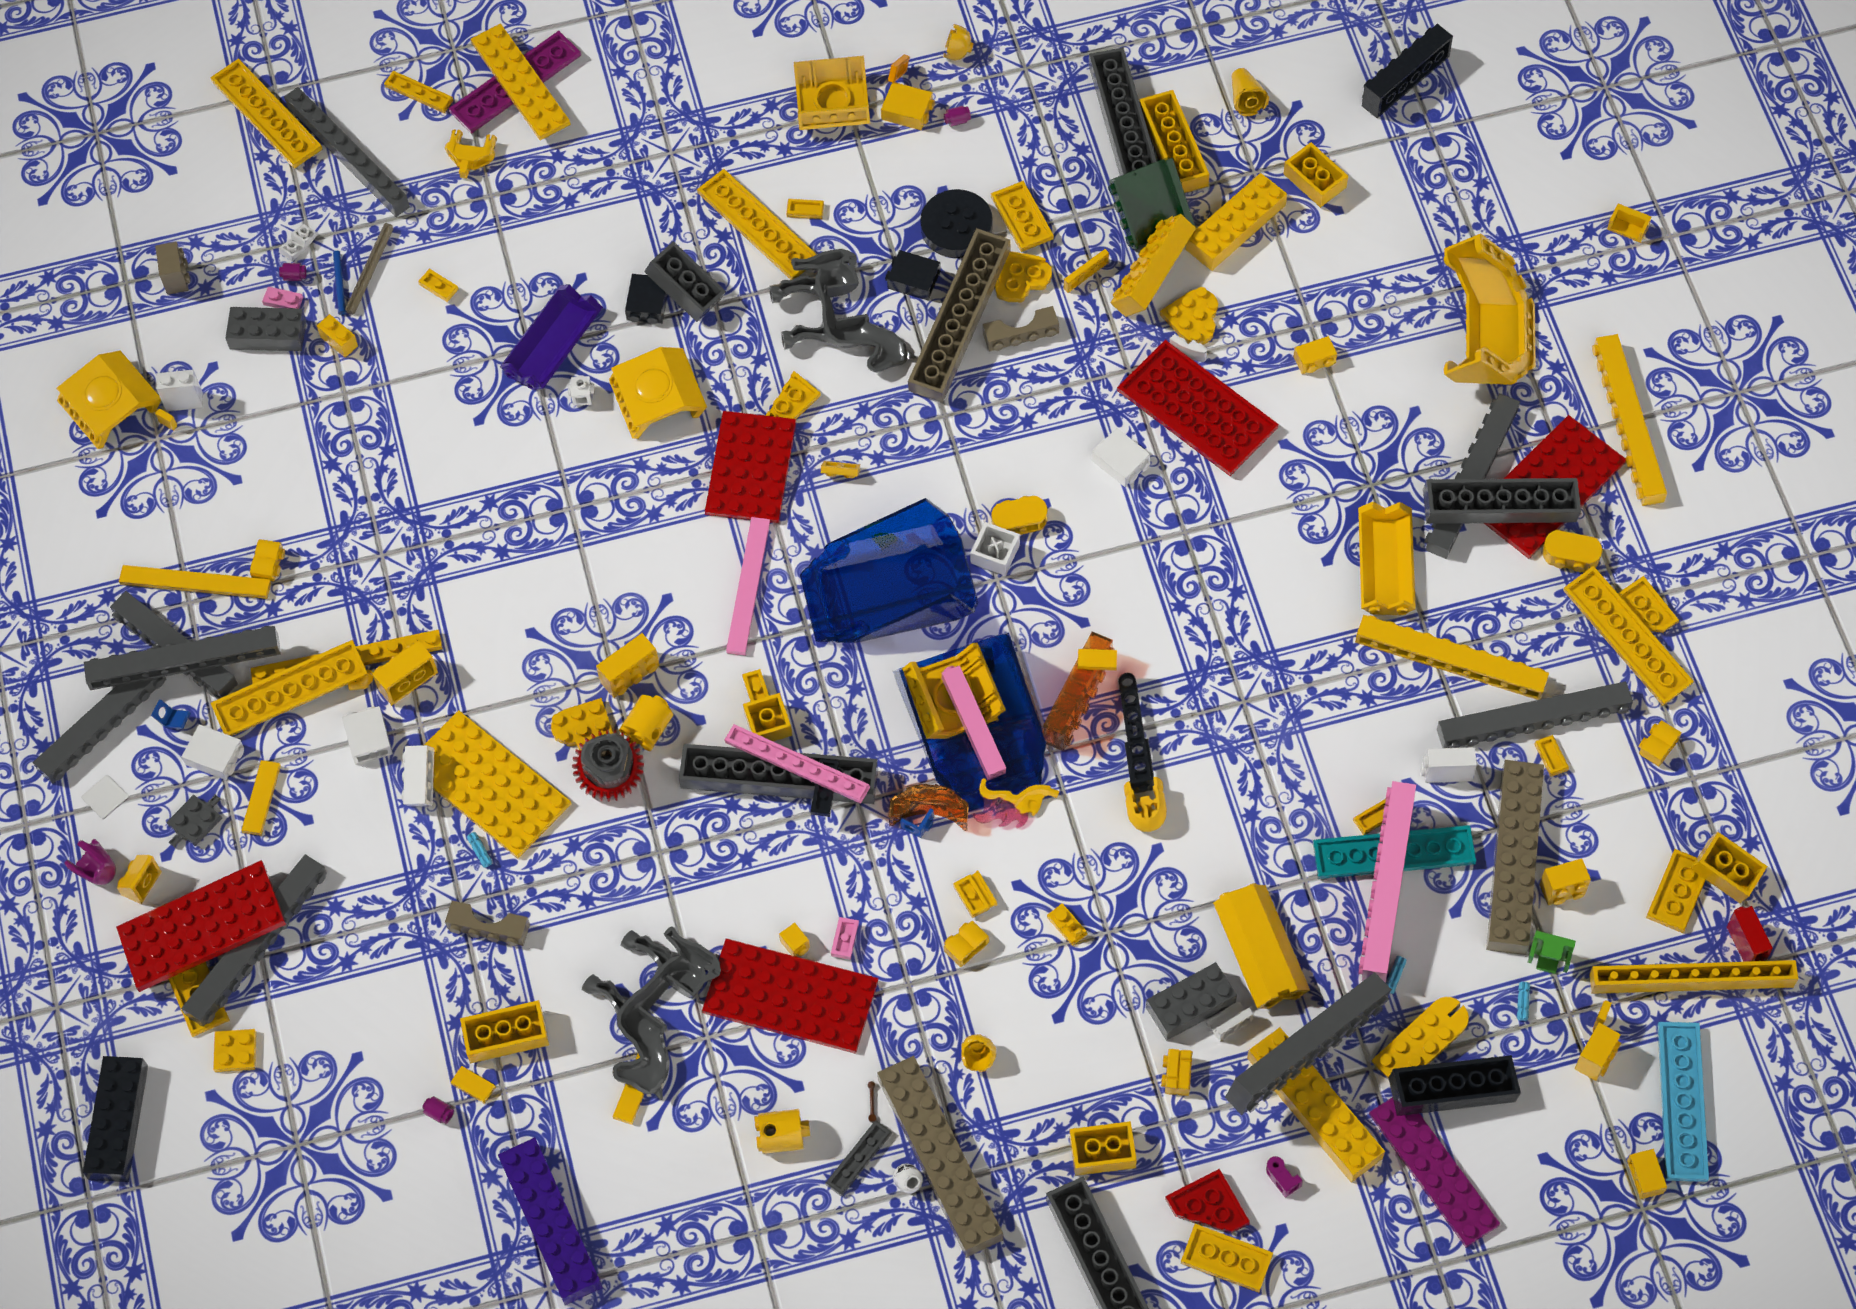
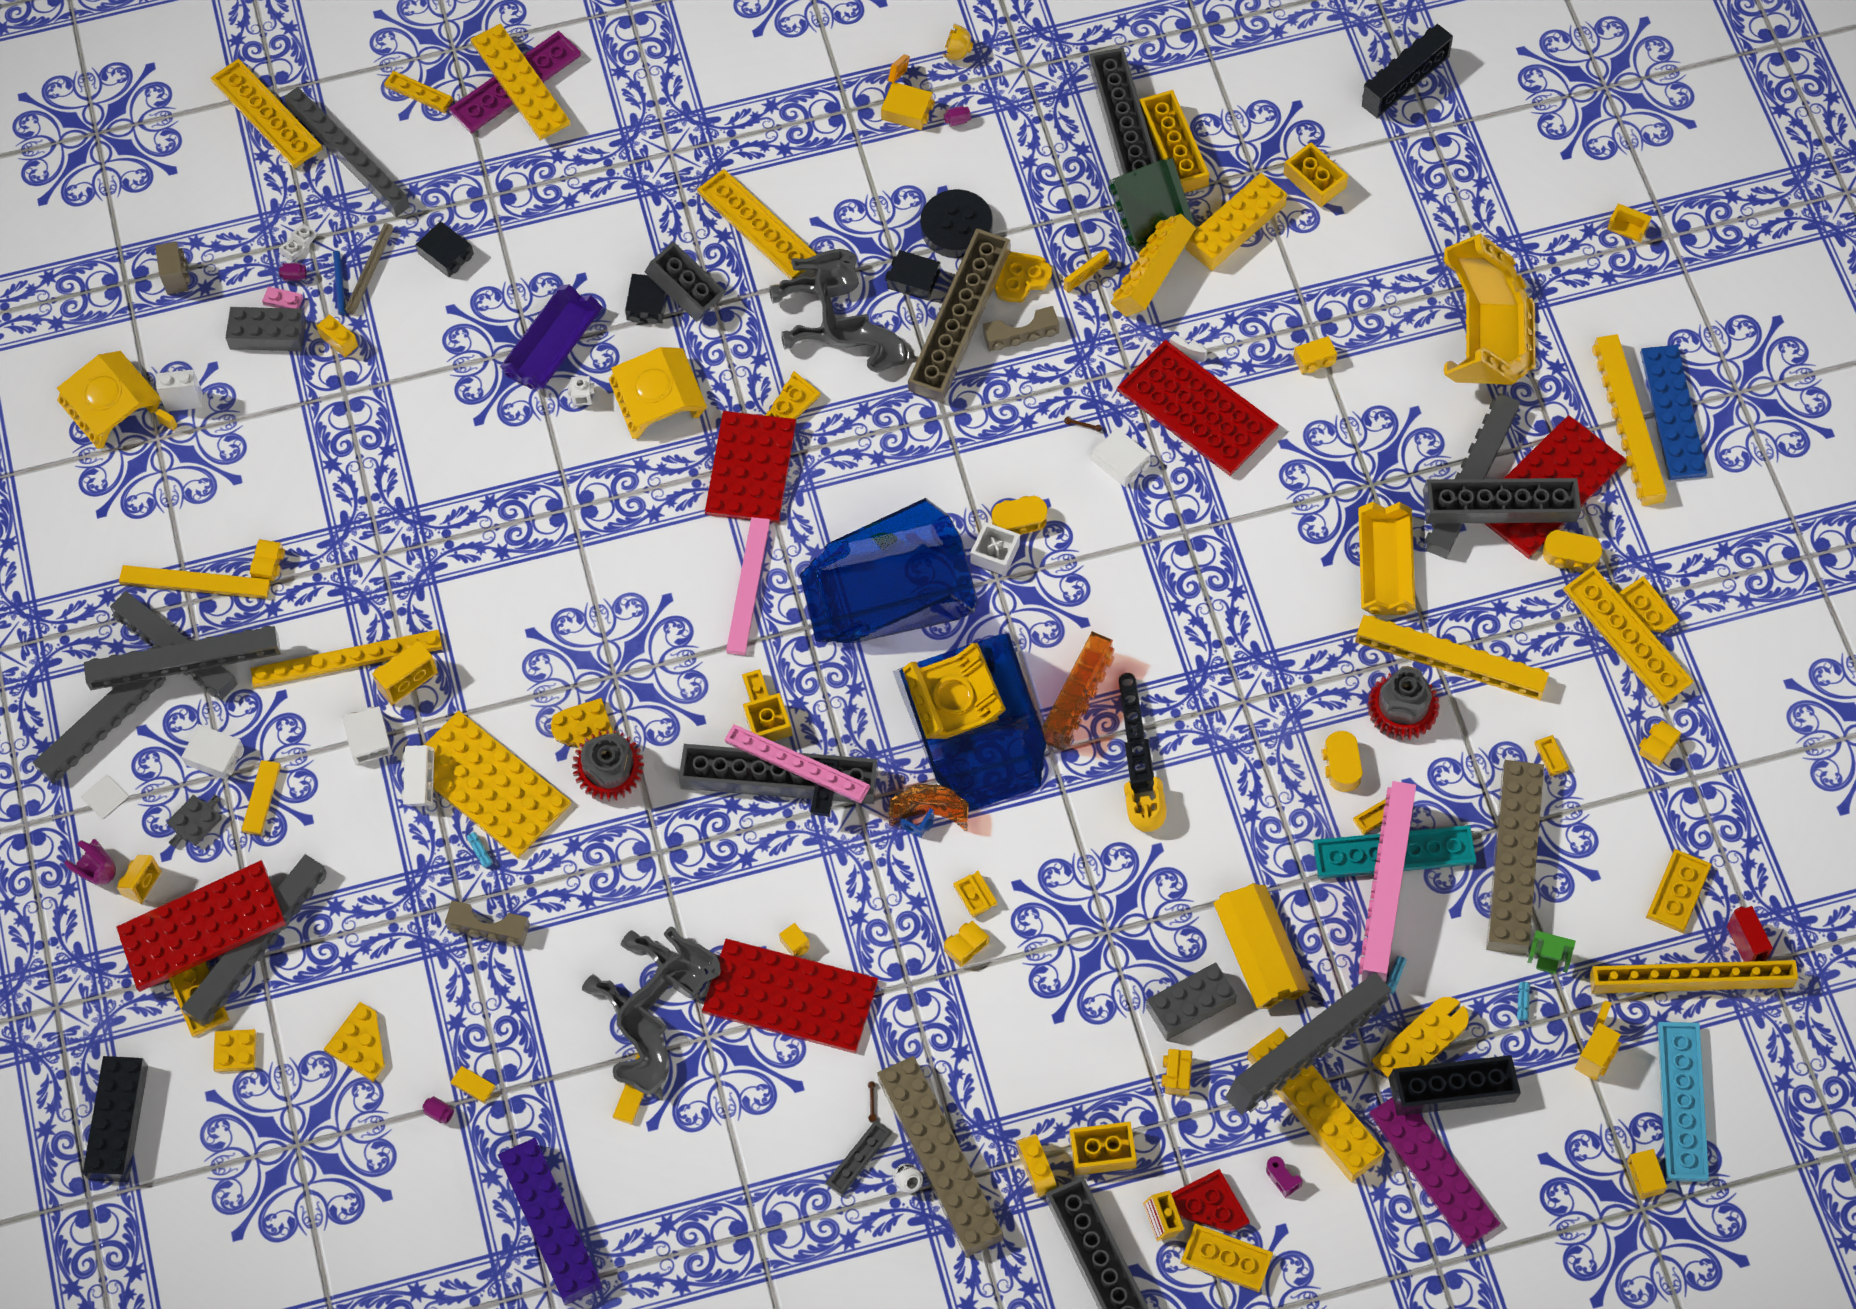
blue bracket [151,700,191,729] -> none
yellow plate [210,640,368,736] -> none
yellow arm [348,670,374,690] -> none
yellow plate [418,268,459,302] -> none
yellow connector [445,129,497,179] -> none
yellow brick [460,1000,549,1064] -> none
yellow brick [596,633,660,698] -> none
yellow cylinder [619,695,673,751] -> none
yellow cylinder [754,1109,810,1154] -> none
yellow tile [786,199,824,219] -> none
yellow panel [794,55,870,130] -> none
yellow plate [821,461,861,478] -> none
bright pink plate [831,917,859,960] -> none
bright pink brick [942,665,1006,781] -> none
yellow hair [961,1034,996,1072] -> none
piece [972,778,1059,828] -> none
yellow plate [991,181,1054,252] -> none
yellow plate [1047,903,1088,946] -> none
yellow tile [1078,649,1117,670] -> none
yellow plate [1160,287,1218,345] -> none
white panel [1206,1001,1254,1042] -> none
yellow cone [1231,68,1269,116] -> none
white brick [1421,747,1477,783] -> none
dark grey brick [1437,681,1633,748] -> none
yellow brick [1539,858,1591,905] -> none
yellow brick [1690,832,1768,903] -> none
none -> yellow plate [324,1002,385,1082]
none -> black brick [415,221,474,277]
none -> yellow brick [1016,1134,1057,1198]
none -> reddish brown hinge [1064,416,1102,432]
none -> yellow brick [1143,1190,1184,1242]
none -> yellow brick [1321,731,1363,792]
none -> dark grey piece [1367,666,1440,741]
none -> blue plate [1640,345,1707,480]

